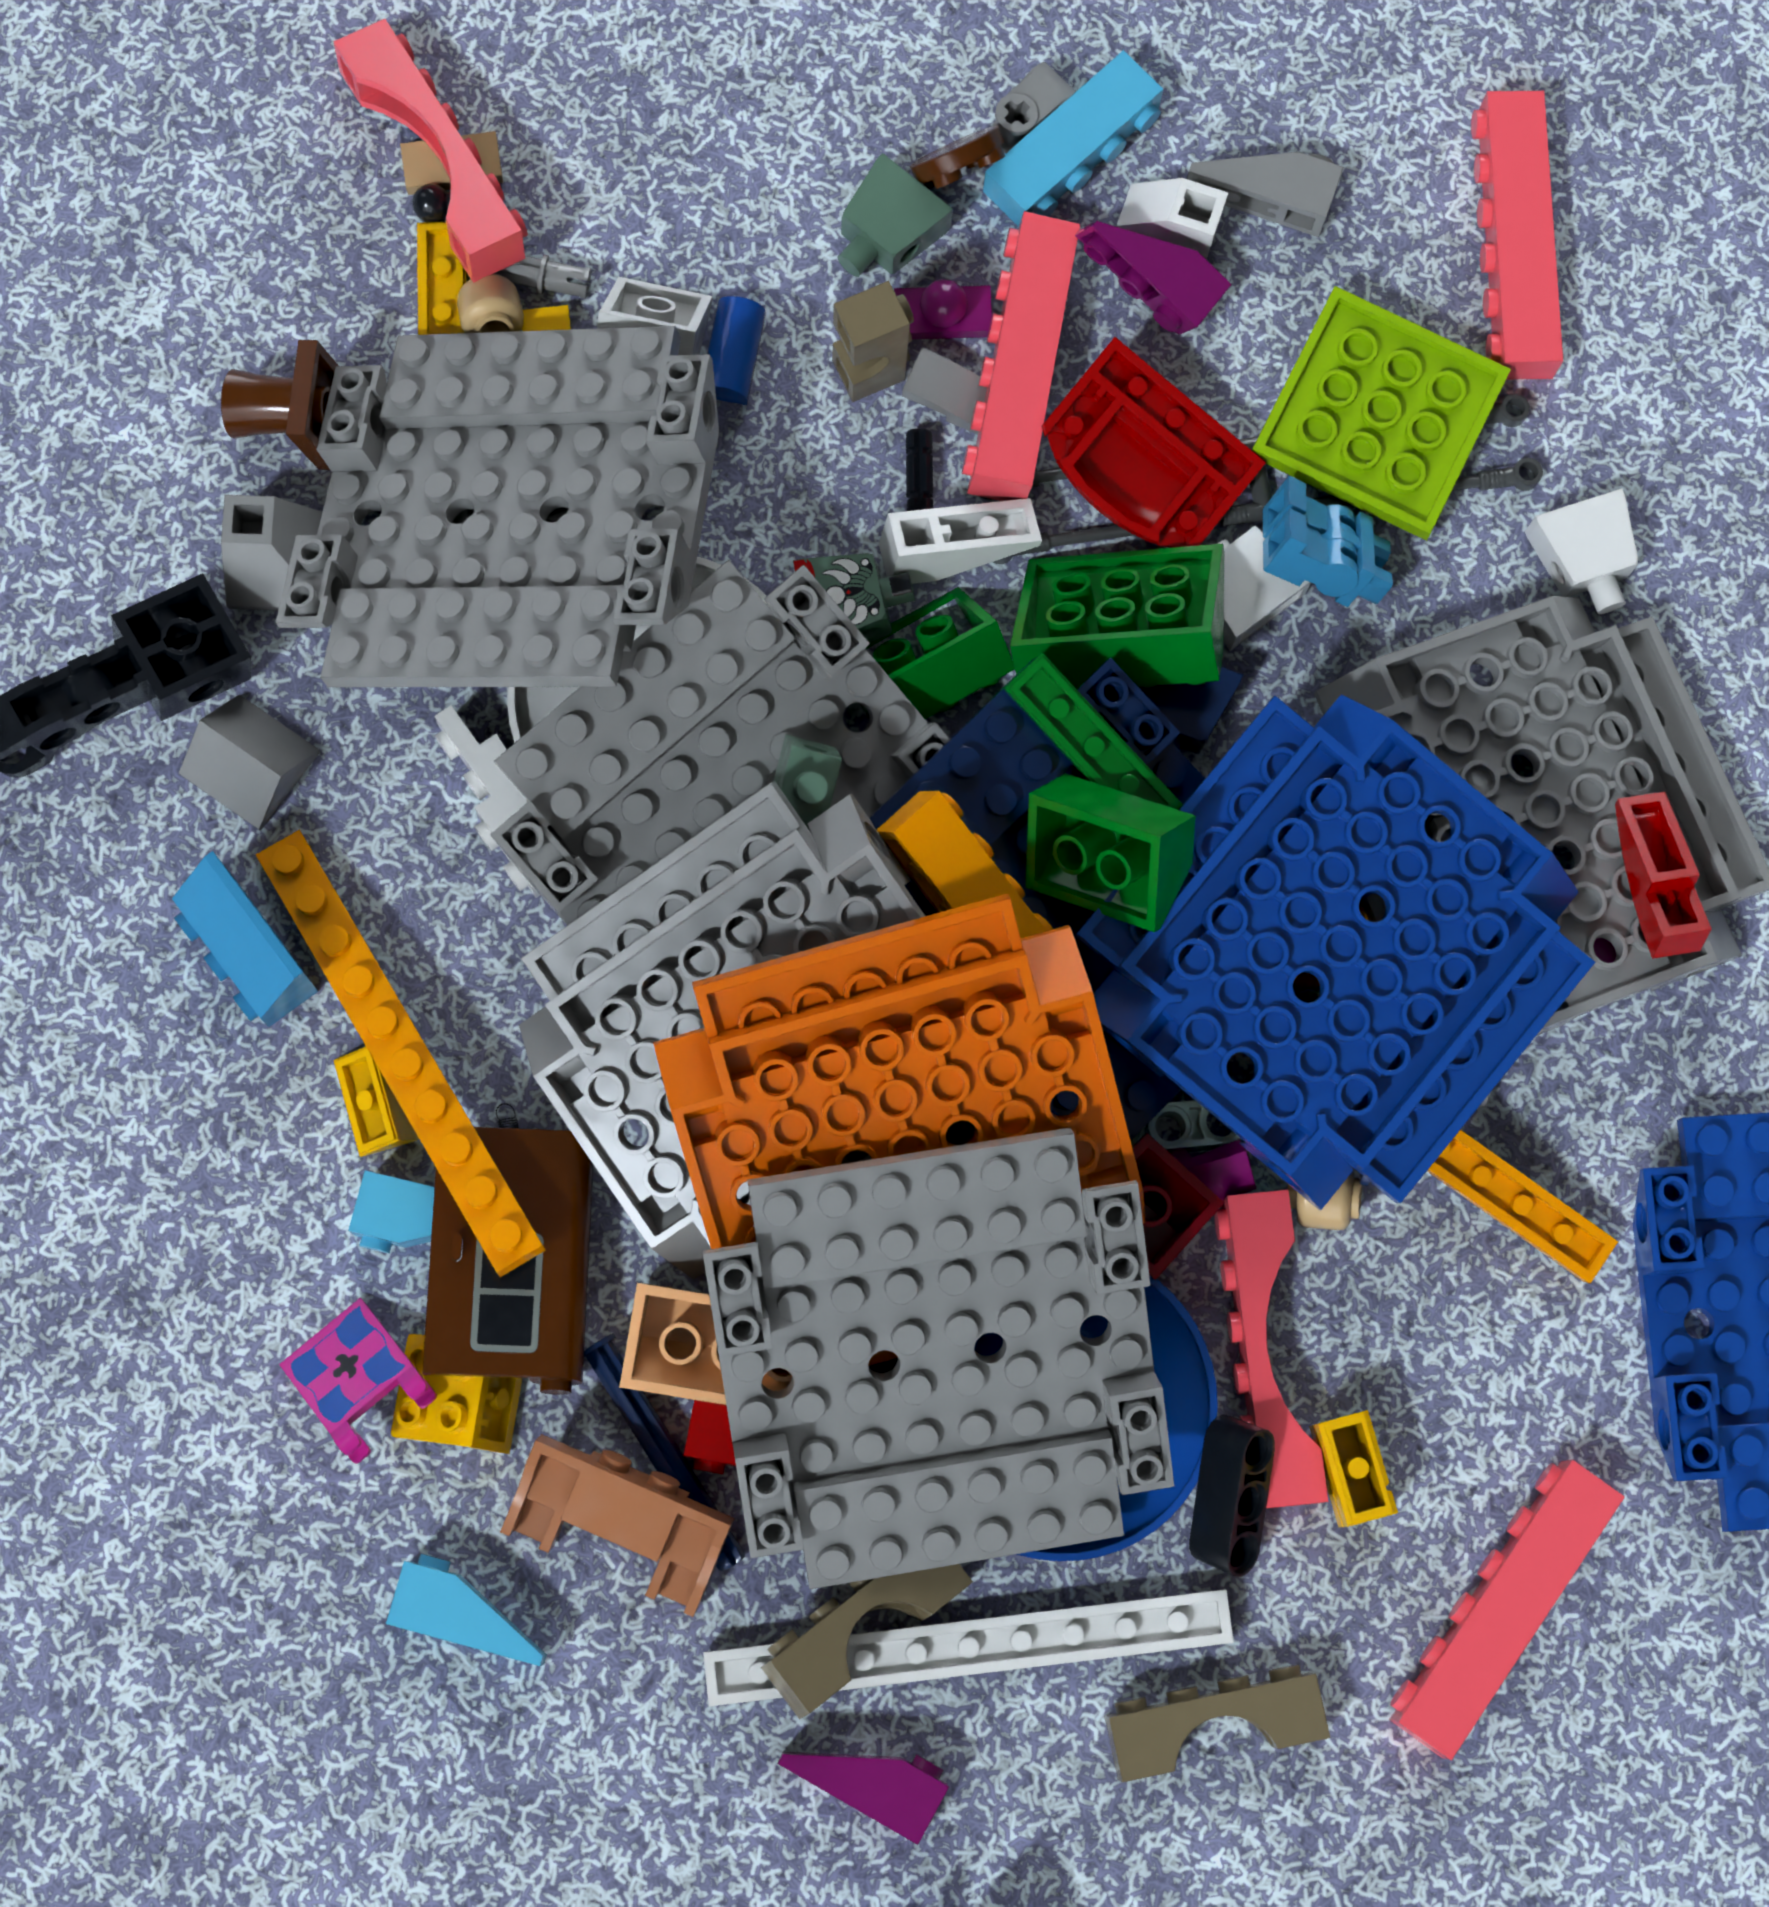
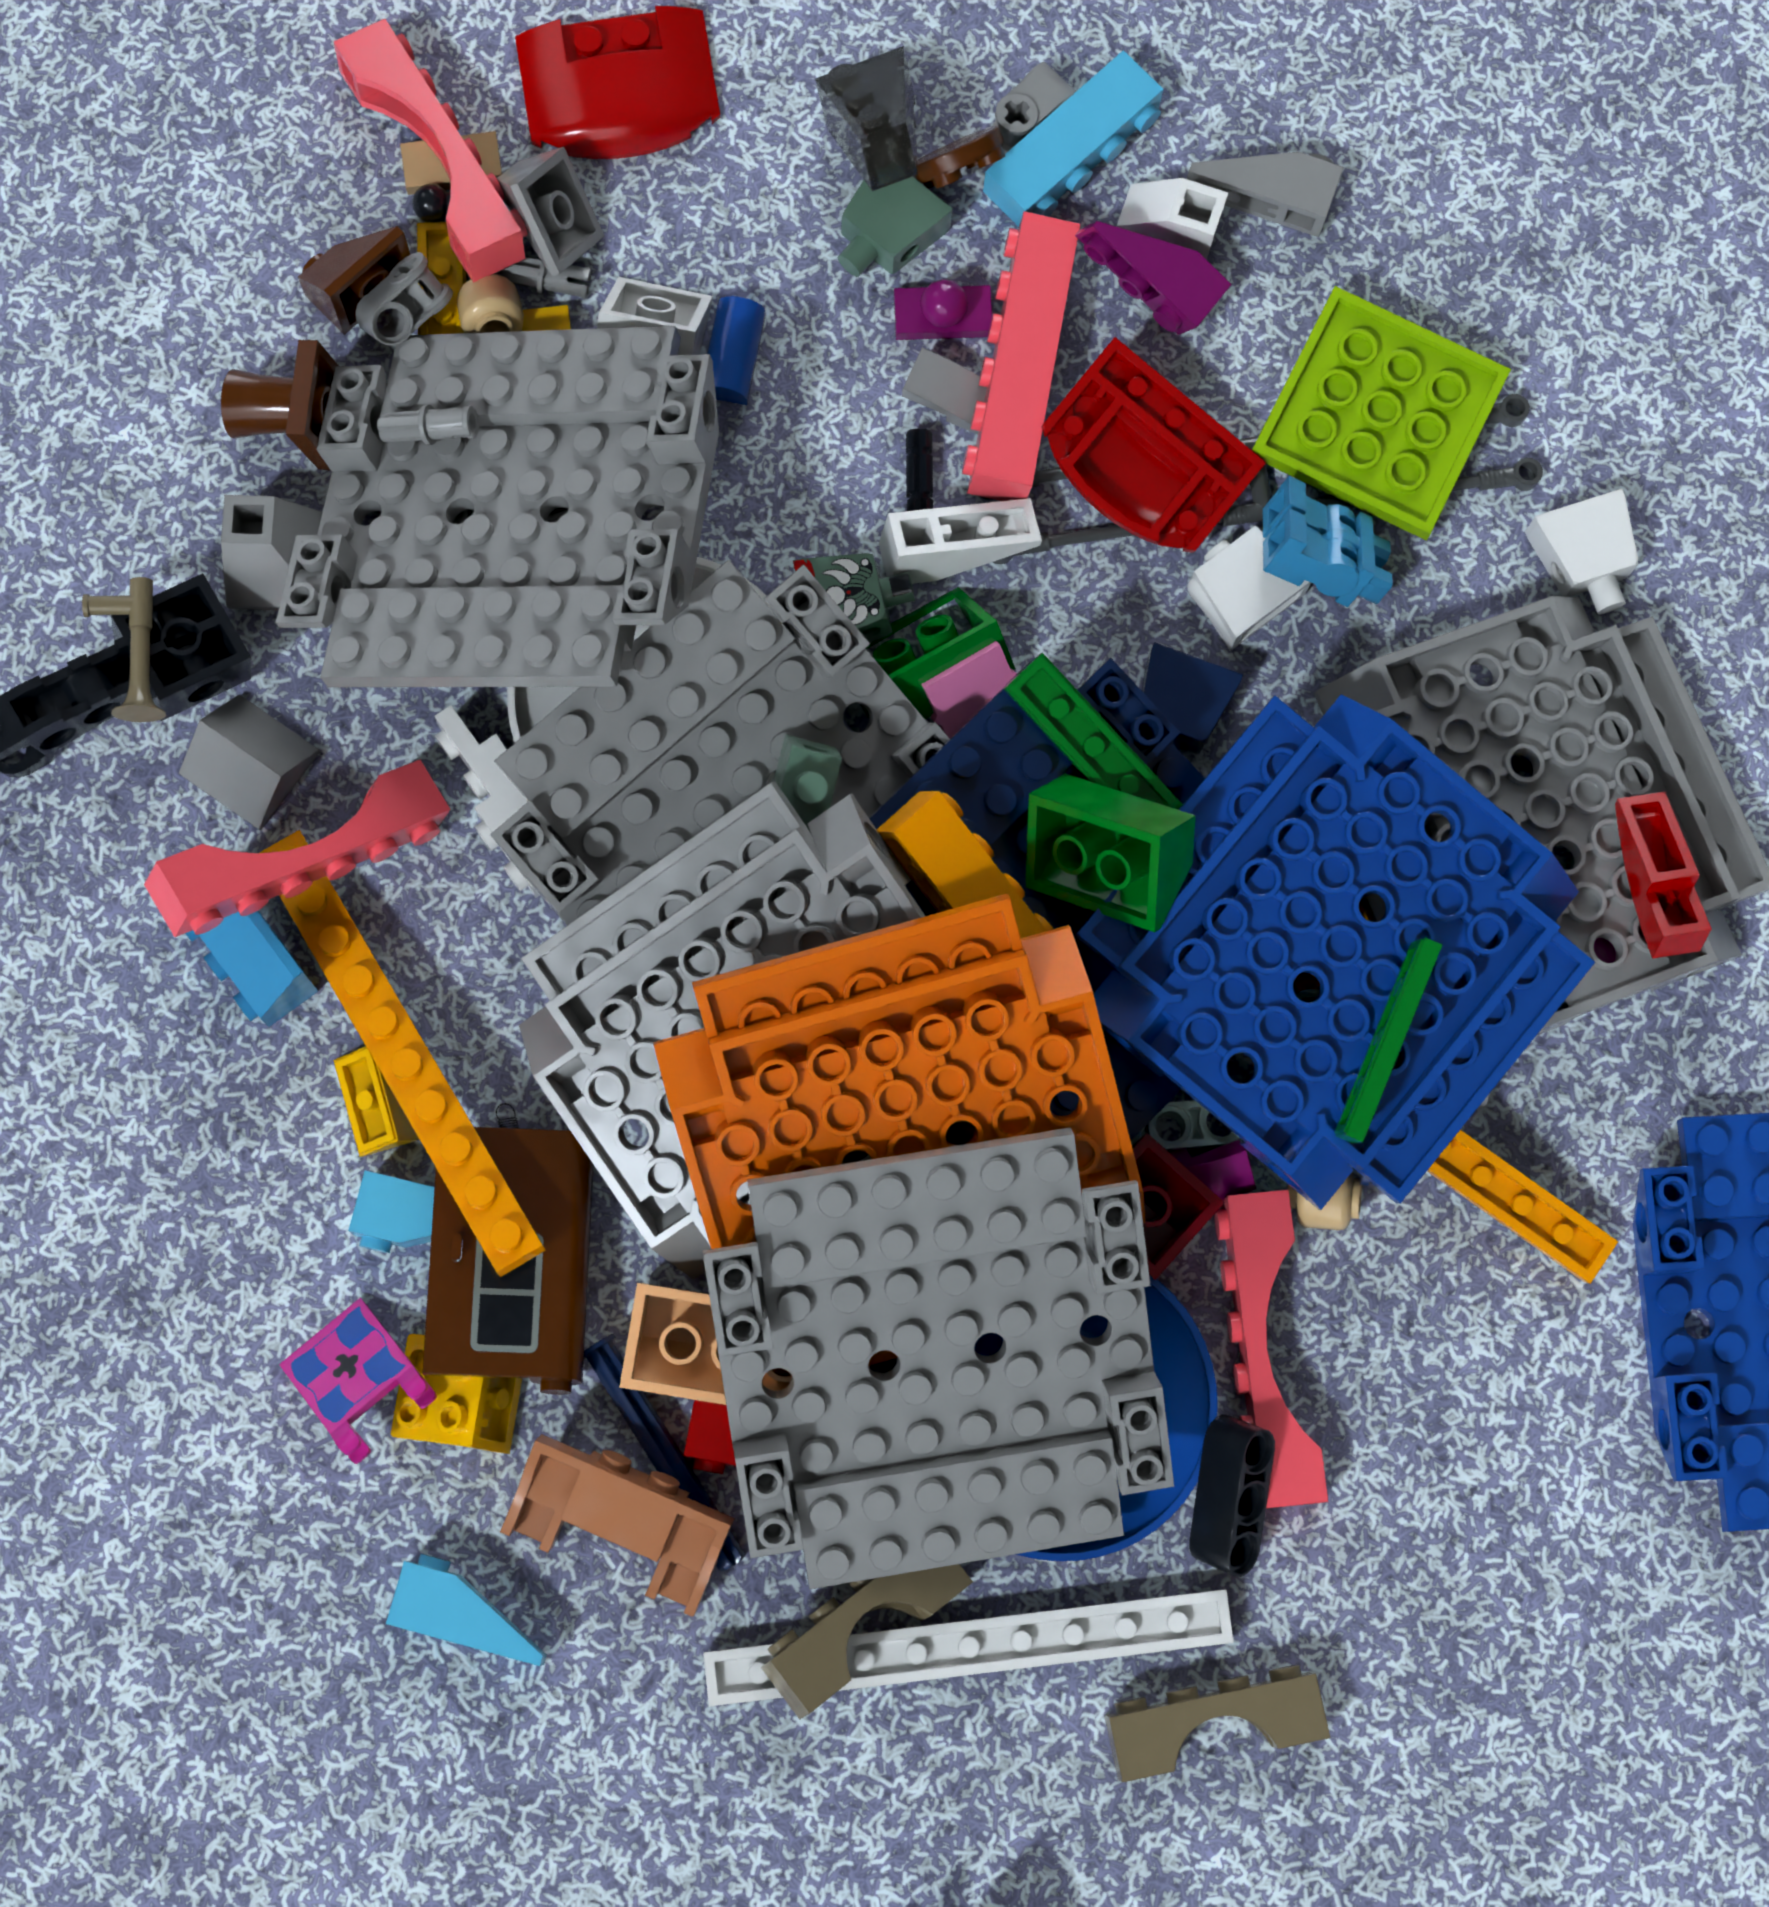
magenta slope [777,1751,949,1845] -> none
dark tan arch [832,281,914,403] -> none
green slope [1010,543,1225,689] -> none
yellow brick [1309,1410,1398,1528] -> none
coral brick [1389,1460,1625,1761] -> none
coral brick [1471,90,1563,380] -> none
none -> dark tan piece [82,577,166,722]
none -> coral arch [144,759,451,937]
none -> reddish brown slope [298,226,410,335]
none -> light grey piece [356,252,453,346]
none -> light grey axle [377,404,479,445]
none -> light grey slope [497,147,605,276]
none -> red slope [515,6,721,159]
none -> clear smoke wedge [815,46,918,191]
none -> bright pink piece [921,641,1017,739]
none -> green tile [1334,937,1442,1143]

